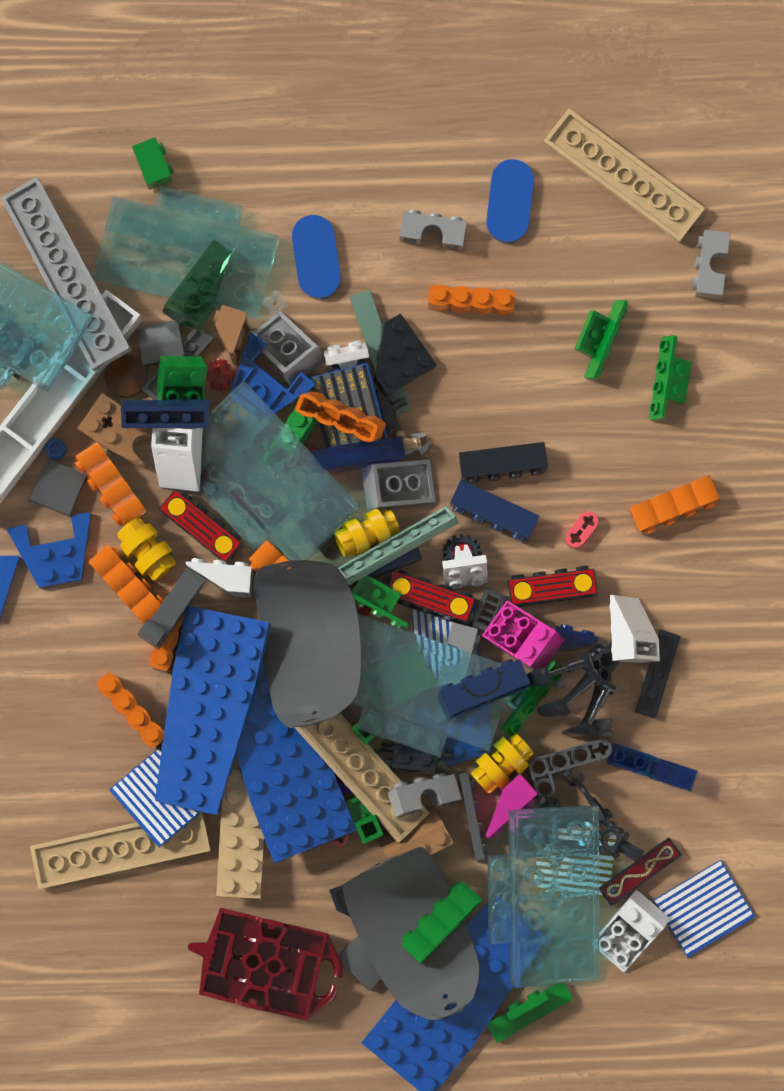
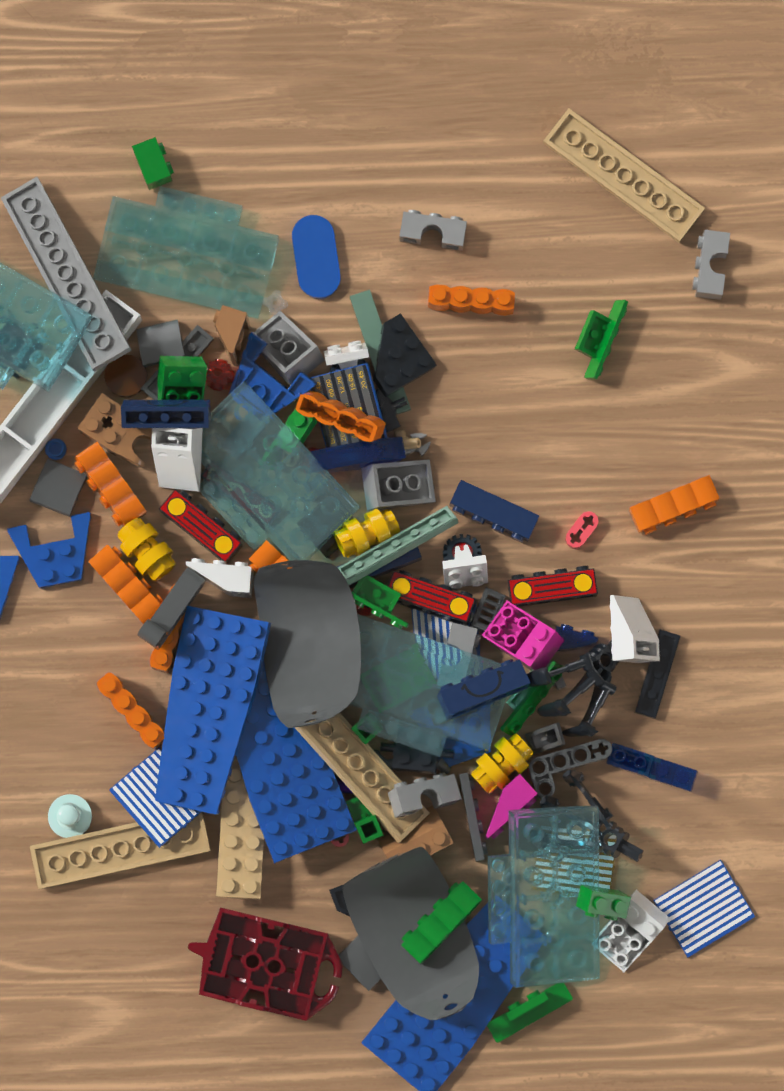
clear green wedge [162,240,231,330] -> none
black brick [458,442,548,484] -> none
blue tile [486,159,534,243] -> none
dark grey wheel [592,719,613,738] -> none
tile [598,837,682,906] -> none
green bracket [649,335,692,421] -> none
none -> light aqua plate [48,794,92,838]
none -> flat silver slope [525,723,565,754]
none -> green brick [576,884,631,921]

